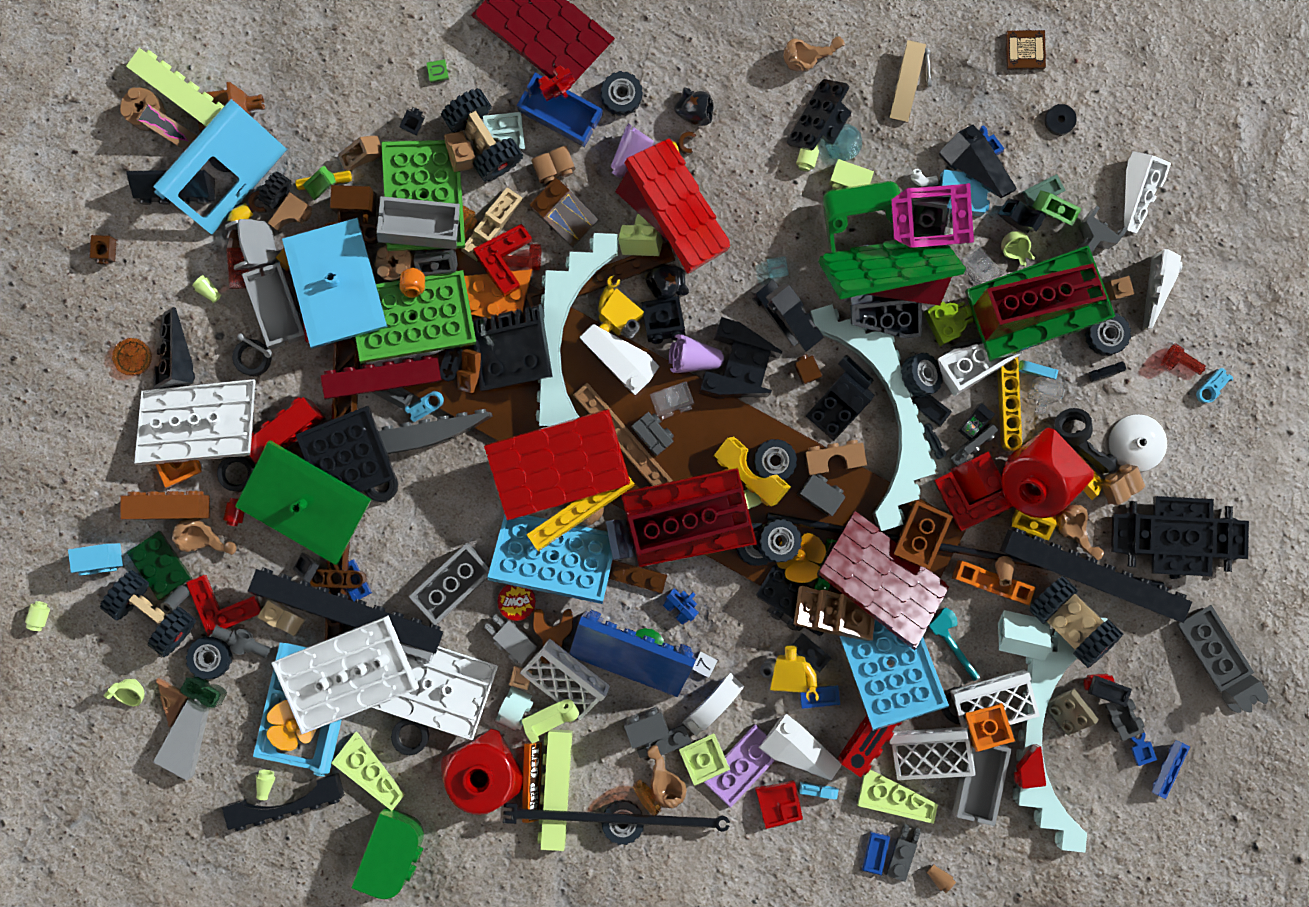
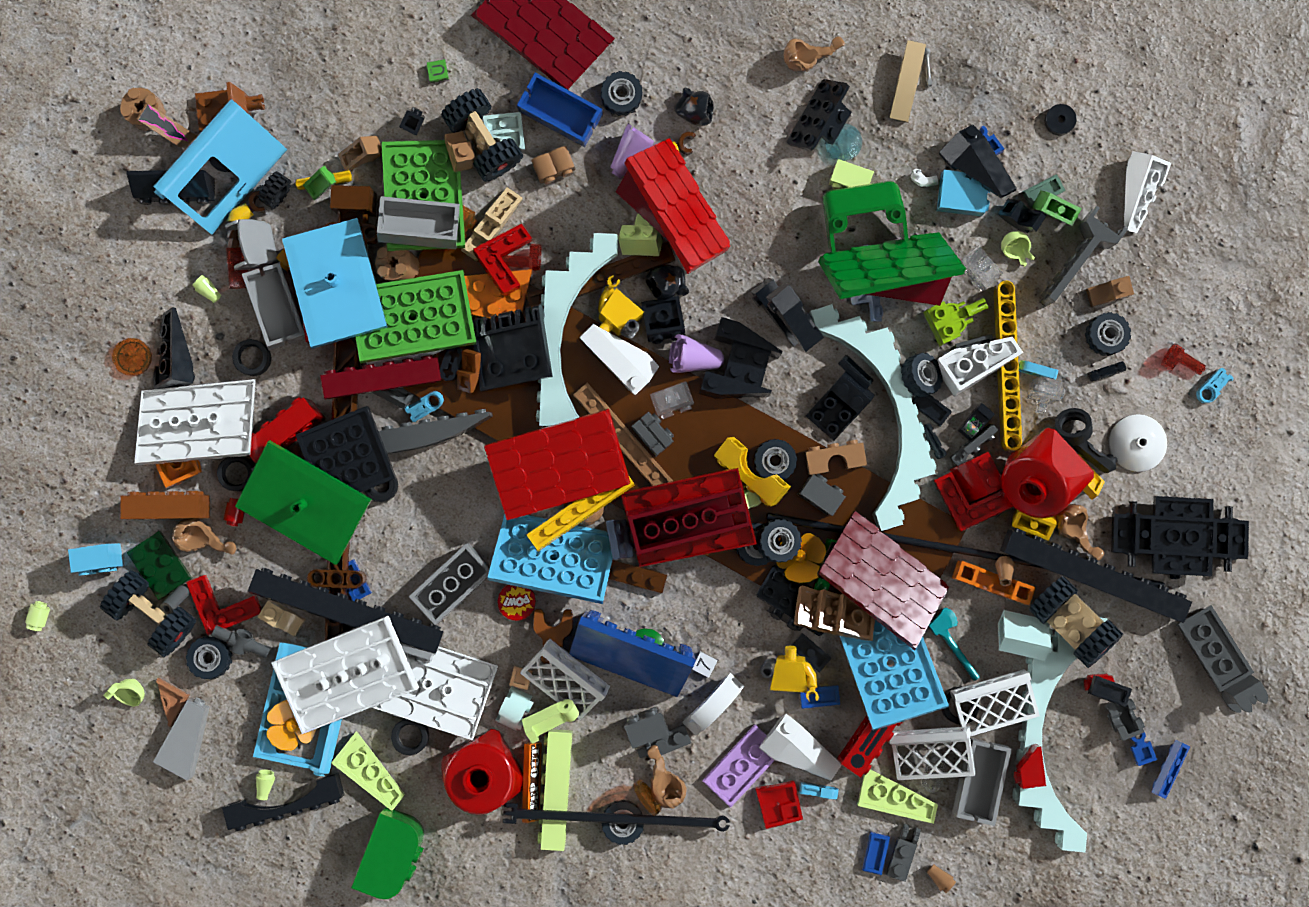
reddish brown brick [89,235,117,265] -> none
yellowish green brick [126,48,224,126] -> none
clear green brick [180,675,227,708] -> none
light grey hinge [237,333,272,358] -> none
medium nougat arch [268,193,312,231] -> none
black tile [293,552,319,583] -> none
orange head [399,268,425,298] -> none
dark grey brick [414,249,458,276] -> none
light grey hinge [483,614,538,664] -> none
reddish brown slope [530,177,599,248] -> none
red hips [538,65,575,101] -> none
blue hips [663,588,699,625] -> none
yellowish green plate [679,734,731,786] -> none
clear light blue tile [766,256,789,279] -> none
reddish brown brick [794,354,822,385] -> none
yellowish green brick [796,145,819,172] -> none
black wedge [850,298,922,338] -> none
dark pink wedge [892,183,974,248] -> none
dark orange slope [894,500,953,570] -> none
dark grey brick [911,196,951,237] -> none
orange slope [964,703,1015,752] -> none
piece [965,245,1115,362] -> none
tile [1006,30,1046,70] -> none
dark tan plate [1046,689,1099,735] -> none
medium nougat brick [1101,464,1145,505] -> none
white wedge [1142,249,1182,331] -> none

